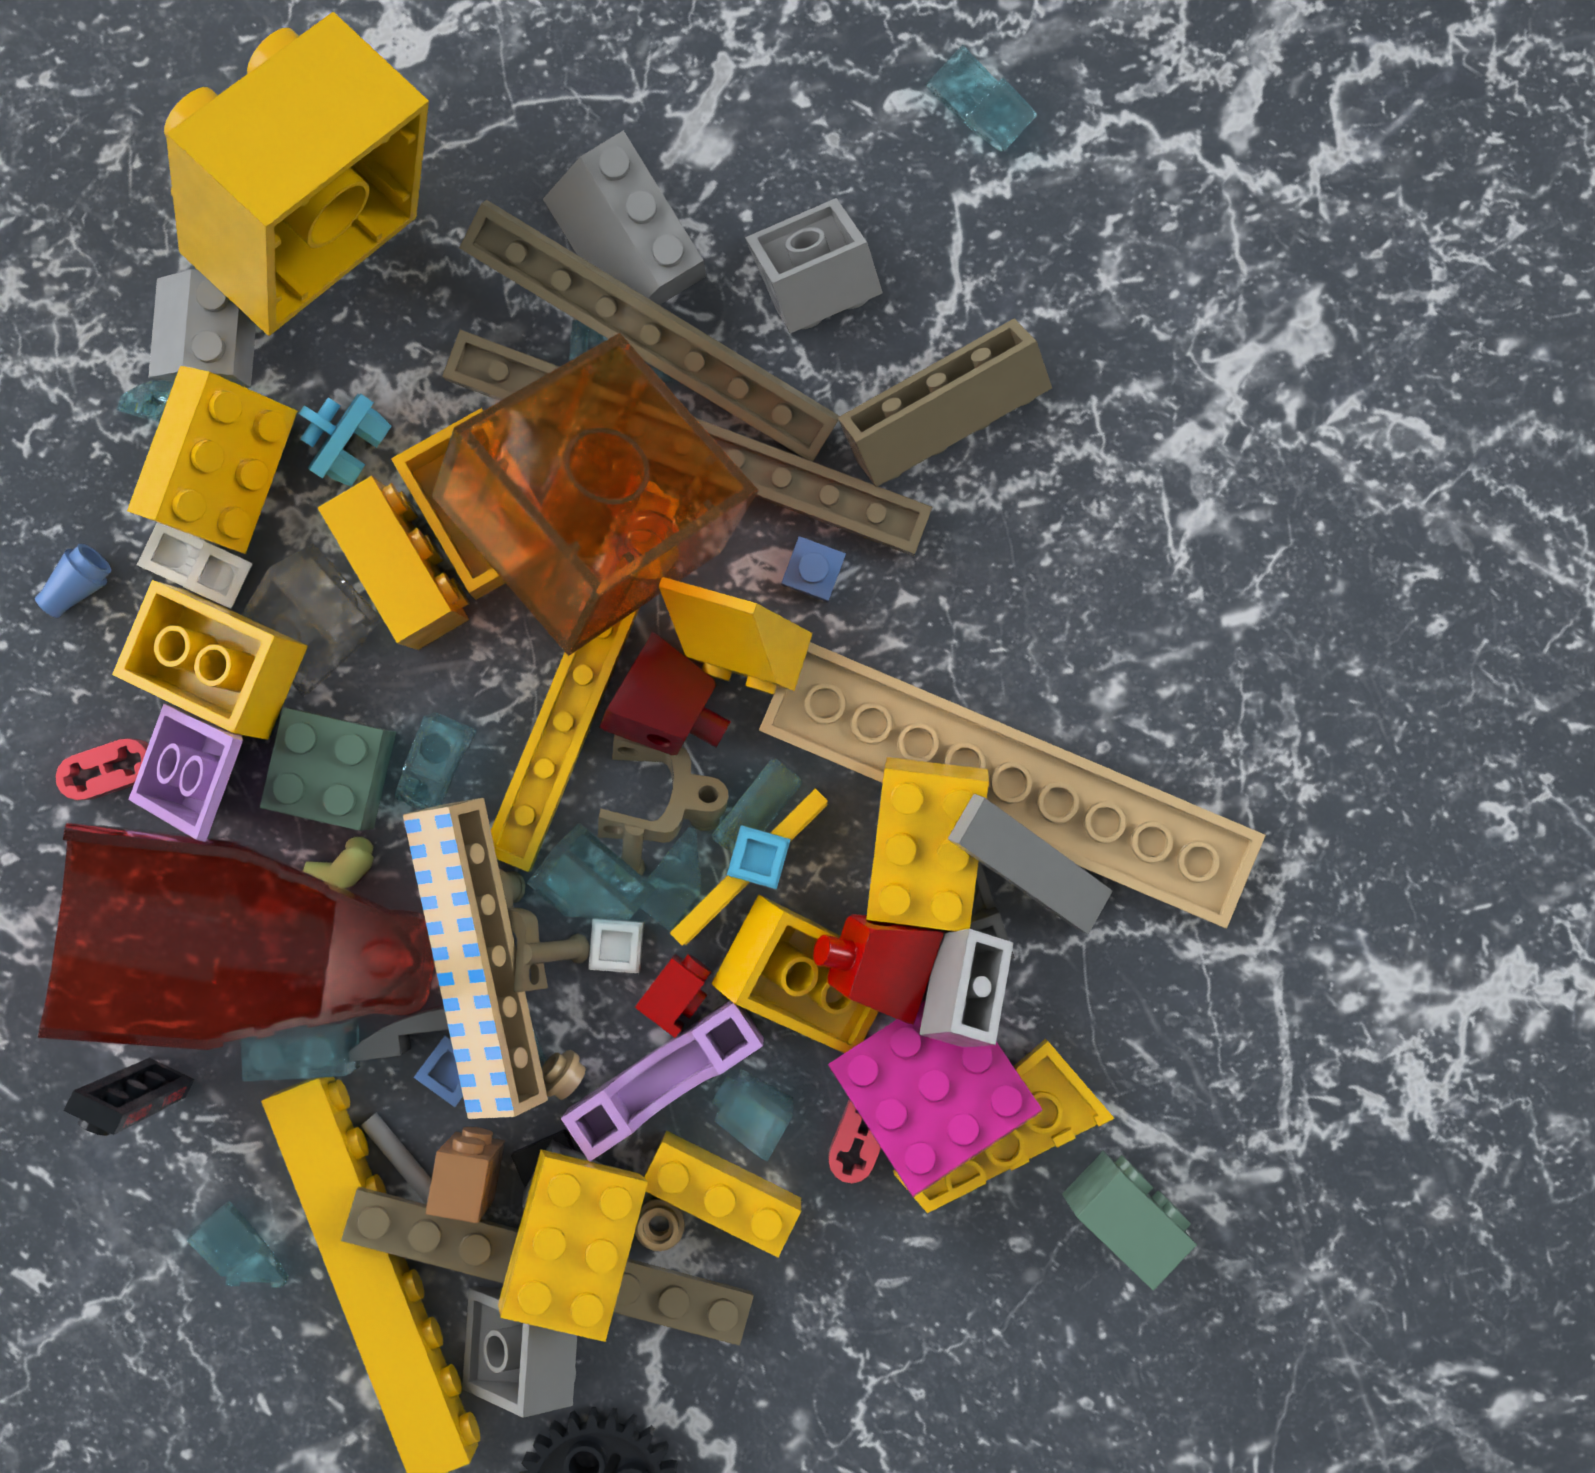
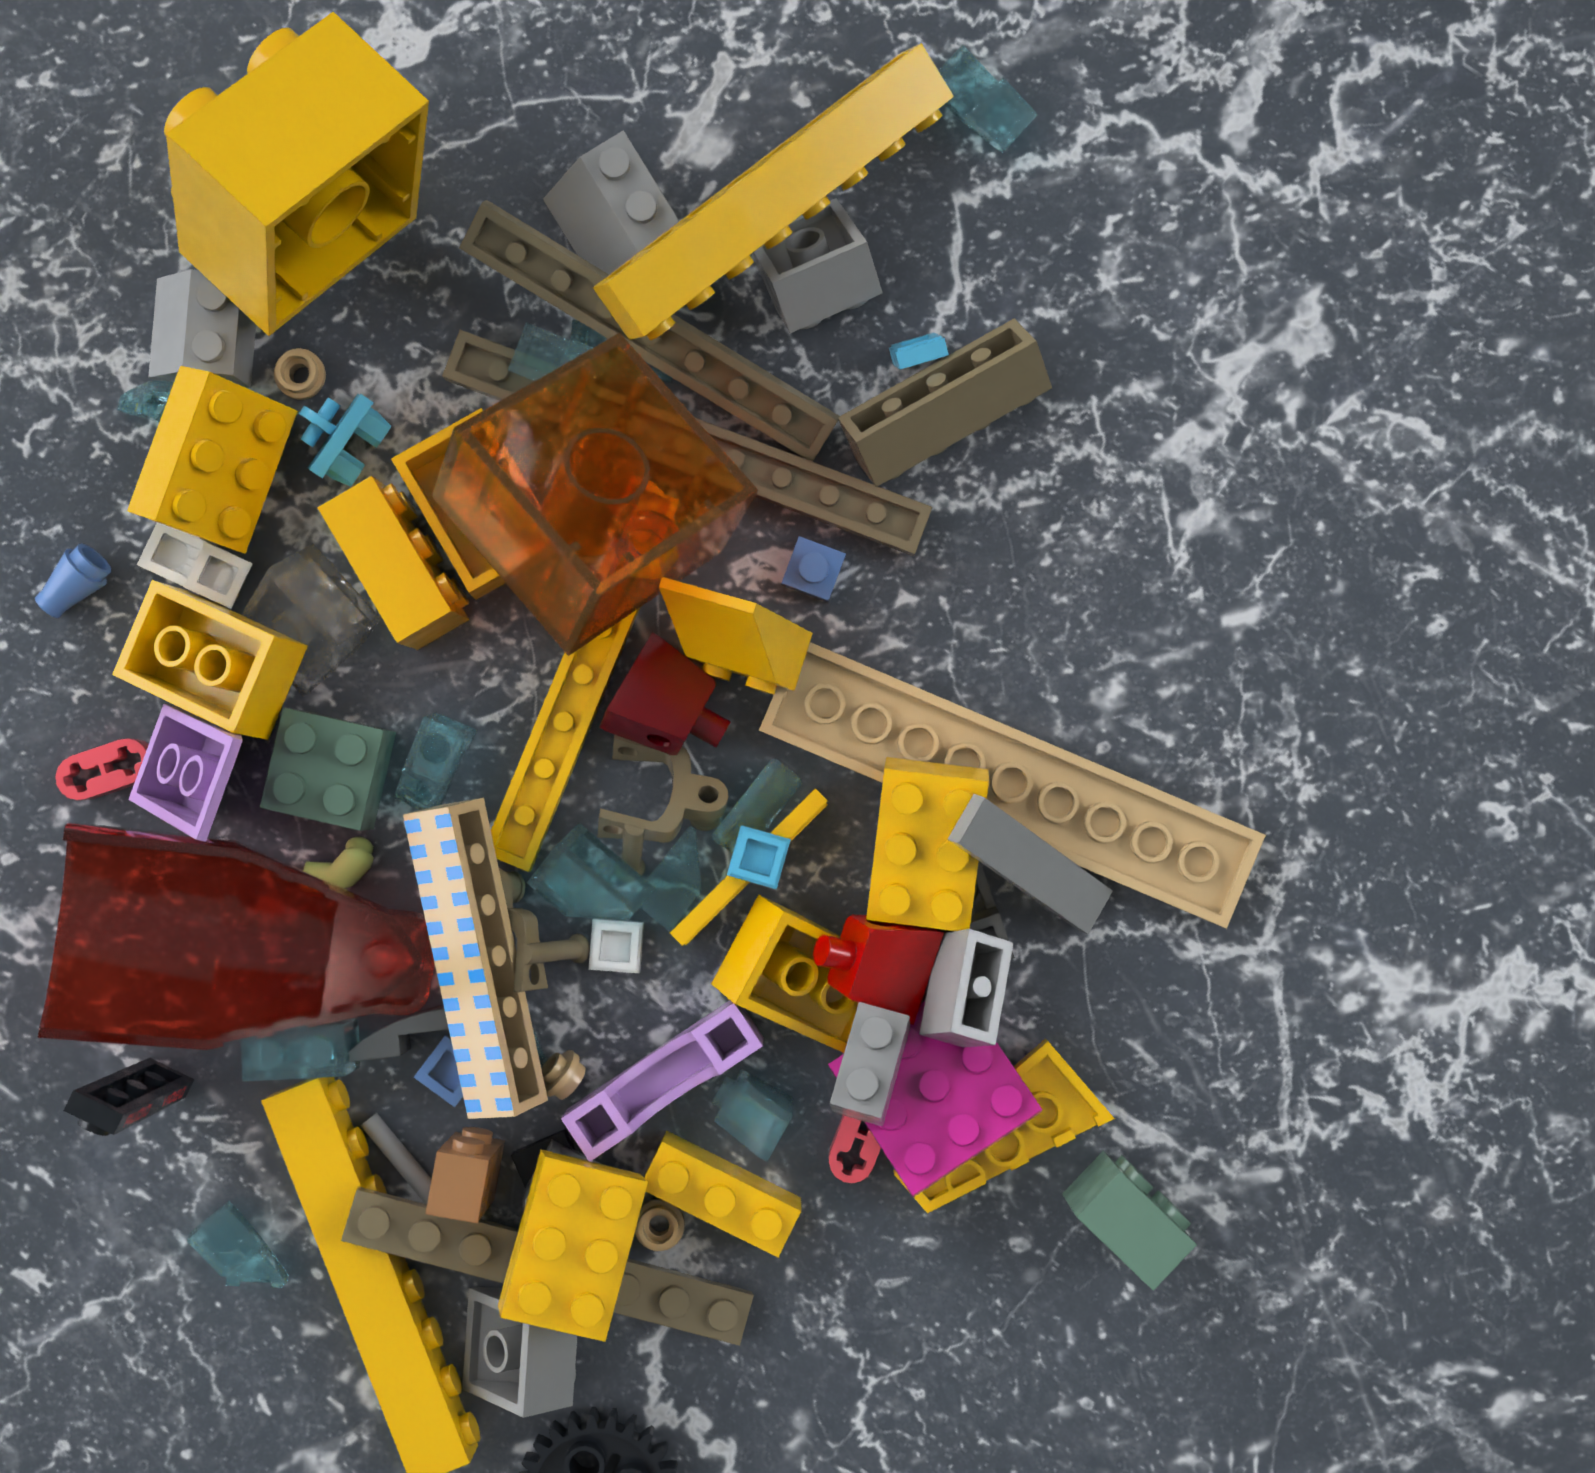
red brick [635,954,712,1038] -> none
none -> tan plate [274,348,326,400]
none -> clear light blue slope [508,322,613,391]
none -> yellow brick [592,43,954,341]
none -> light grey brick [830,1002,910,1127]
none -> medium azure tile [889,332,949,369]

